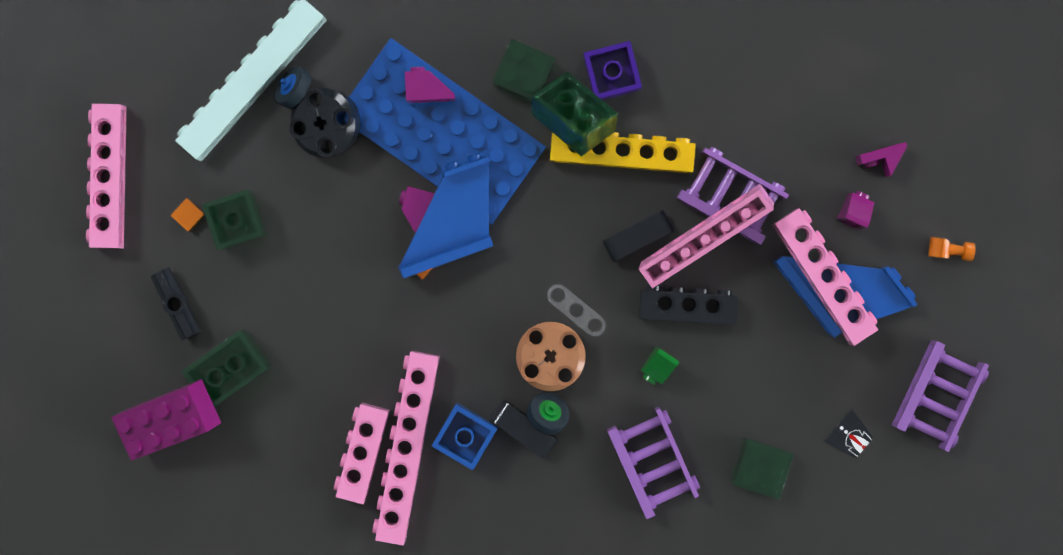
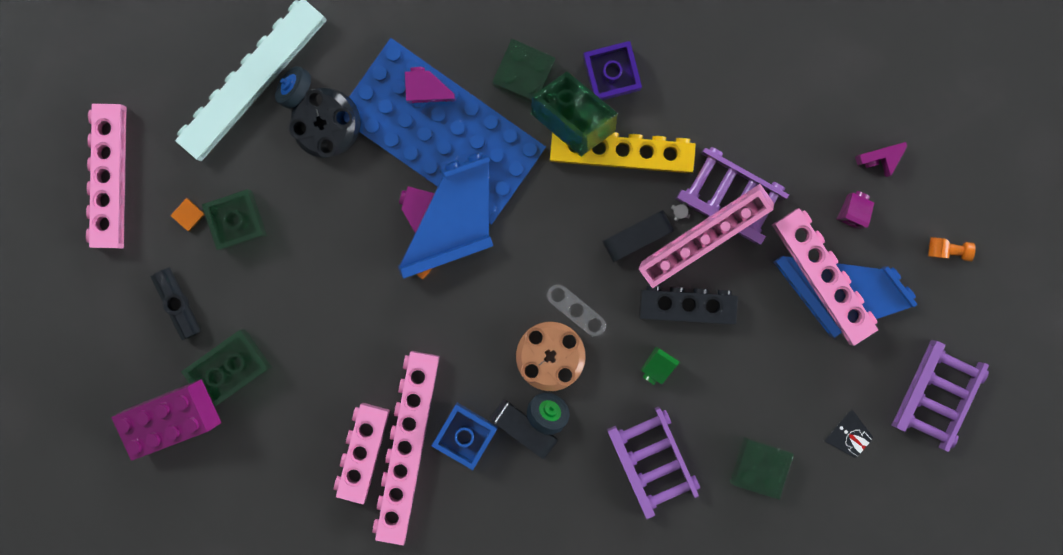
none -> light grey piece [671,202,690,222]

